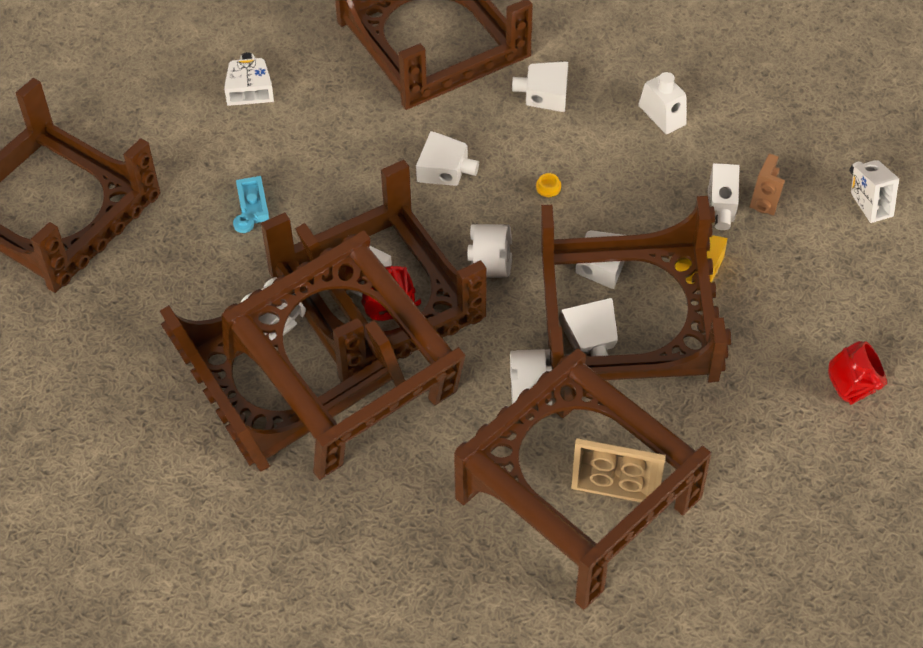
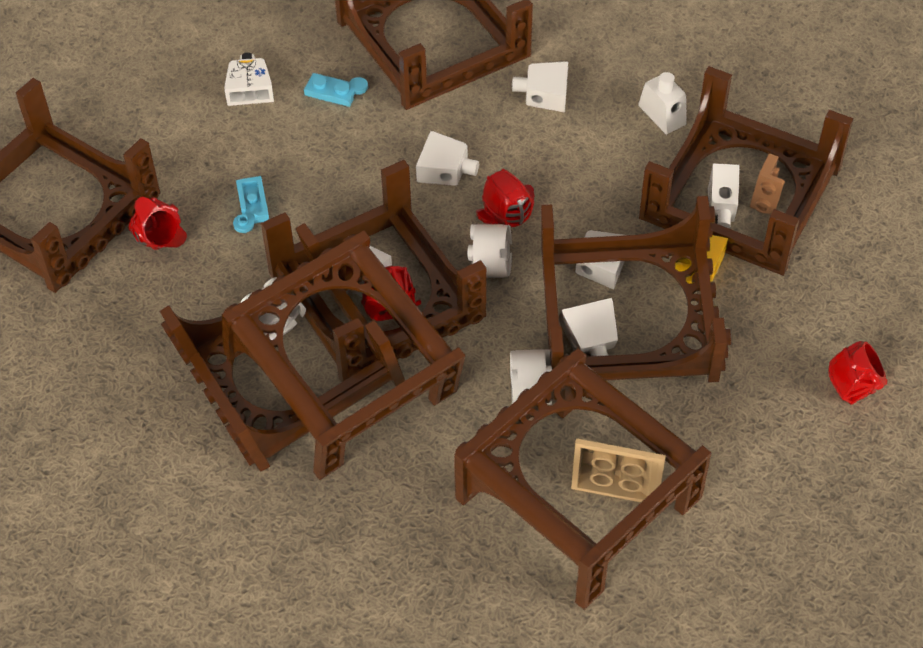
yellow plate [536,173,561,197] -> none
white torso [850,160,899,223] -> none
none -> red piece [128,196,187,250]
none -> medium azure hinge [304,73,368,107]
none -> red piece [476,169,535,227]
none -> reddish brown arch [639,66,854,276]

